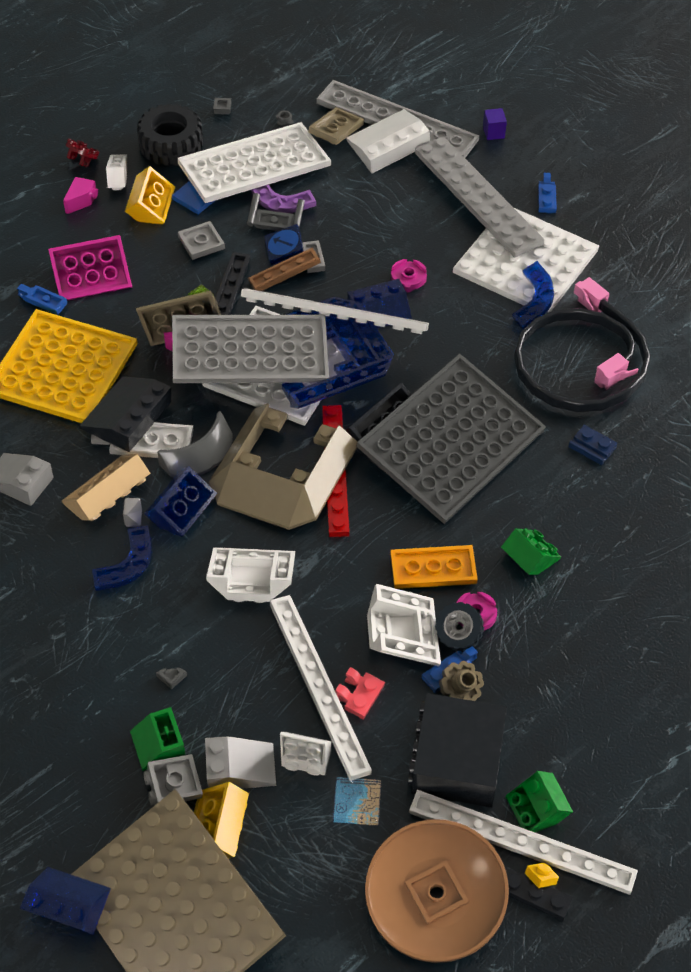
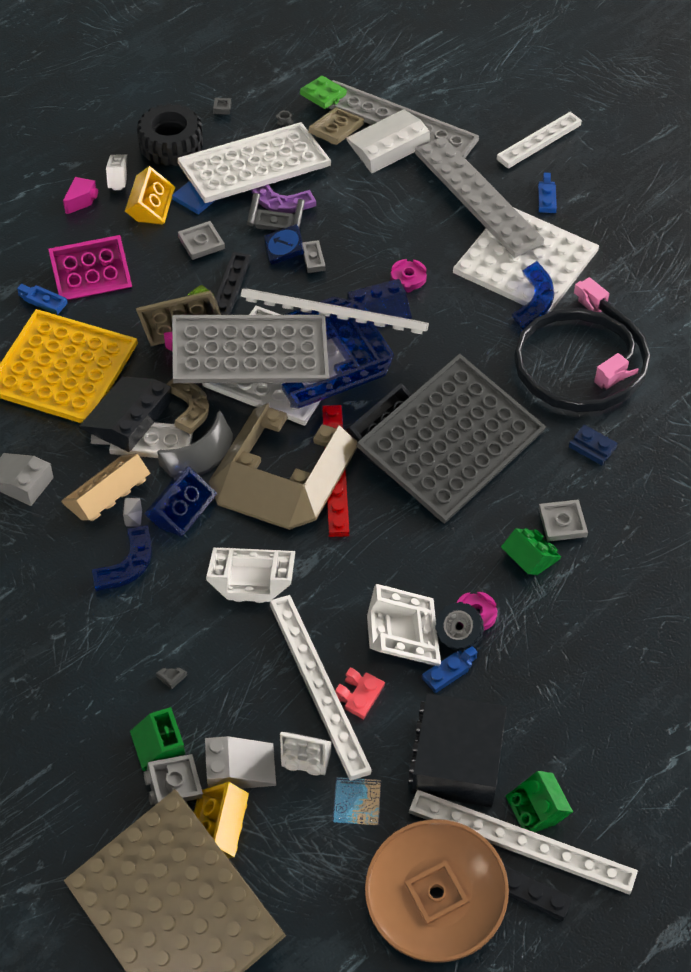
clear blue slope [20,867,111,935] -> none
dark red plate [66,138,100,167] -> none
medium nougat tile [248,248,321,291] -> none
light orange plate [390,545,478,589] -> none
dark tan plant [439,661,484,701] -> none
dark purple piece [483,108,507,140] -> none
yellow plate [525,862,559,888] -> none
none -> dark tan plate [166,379,209,434]
none -> bright green plate [300,76,347,109]
none -> white plate [497,112,582,168]
none -> light grey plate [538,500,588,542]

